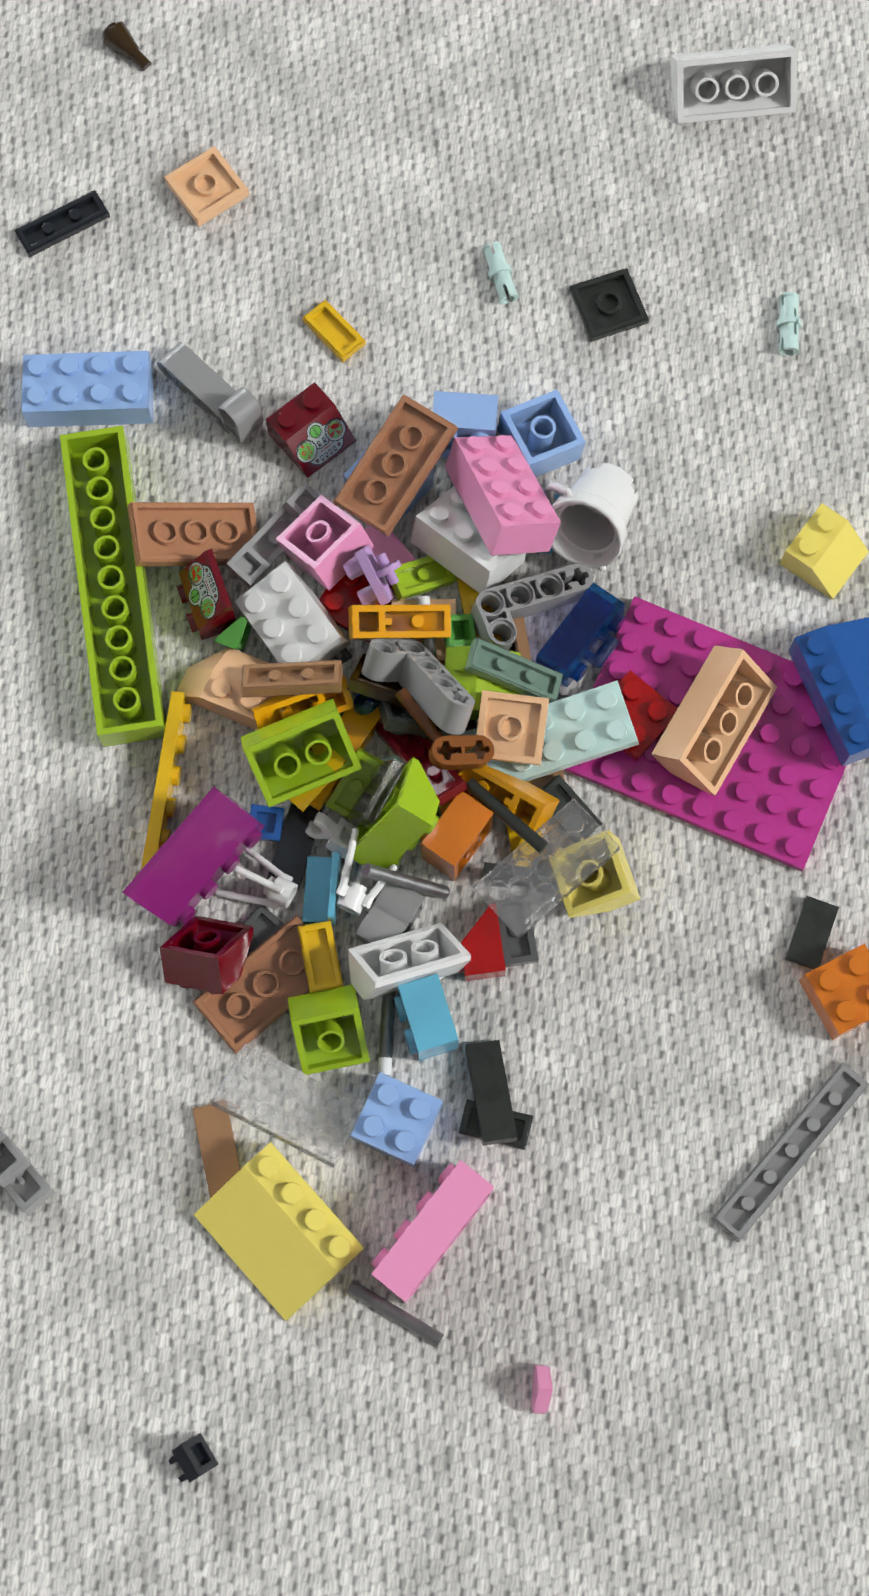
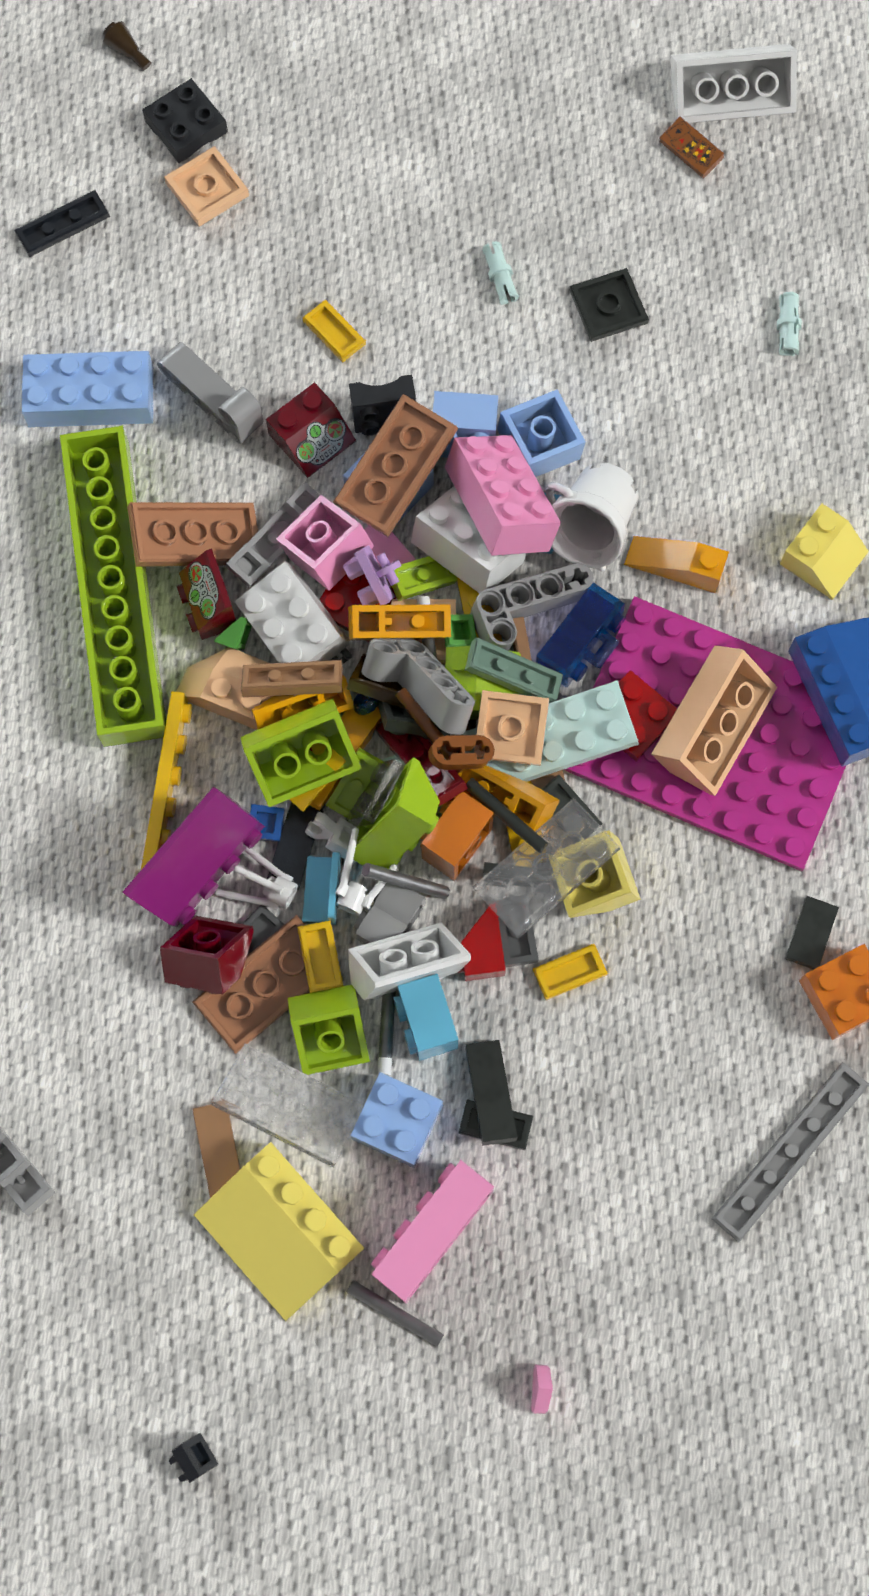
none -> black brick [142,78,228,163]
none -> black brick [349,374,416,436]
none -> yellow tile [532,943,608,1001]
none -> light orange slope [624,536,729,593]
none -> dark orange tile [659,116,724,178]

